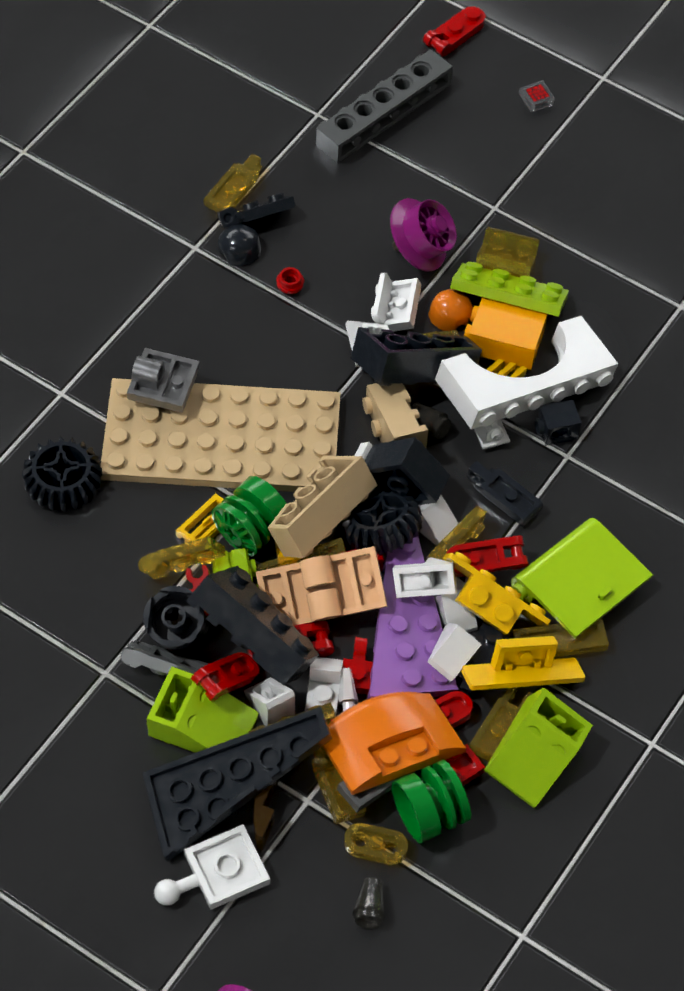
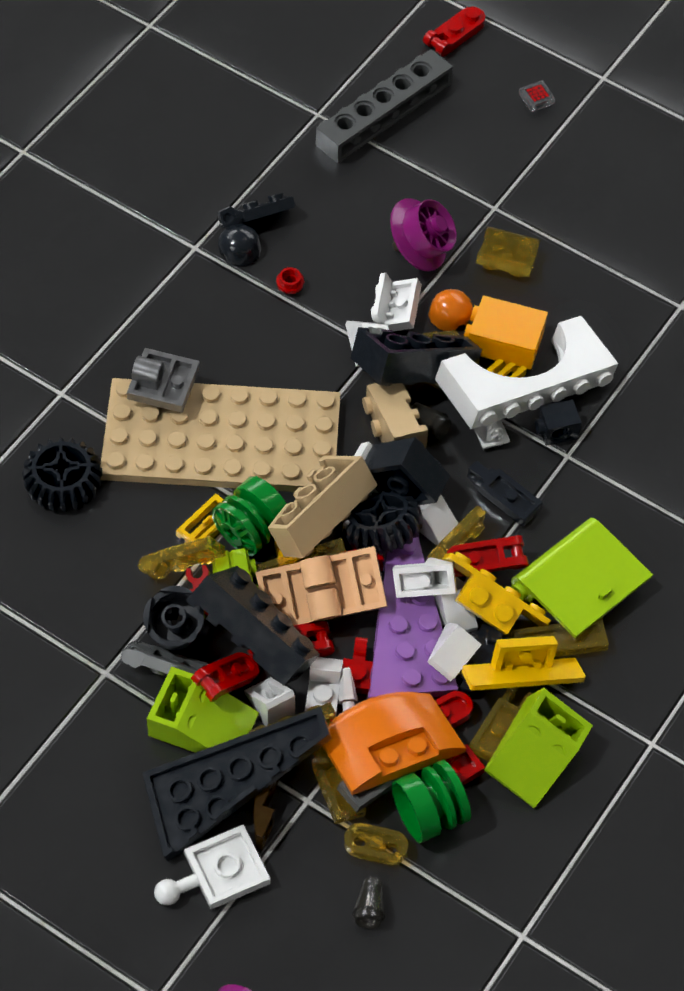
clear yellow hinge [204,153,261,212] -> none
lime plate [450,262,569,317] -> none

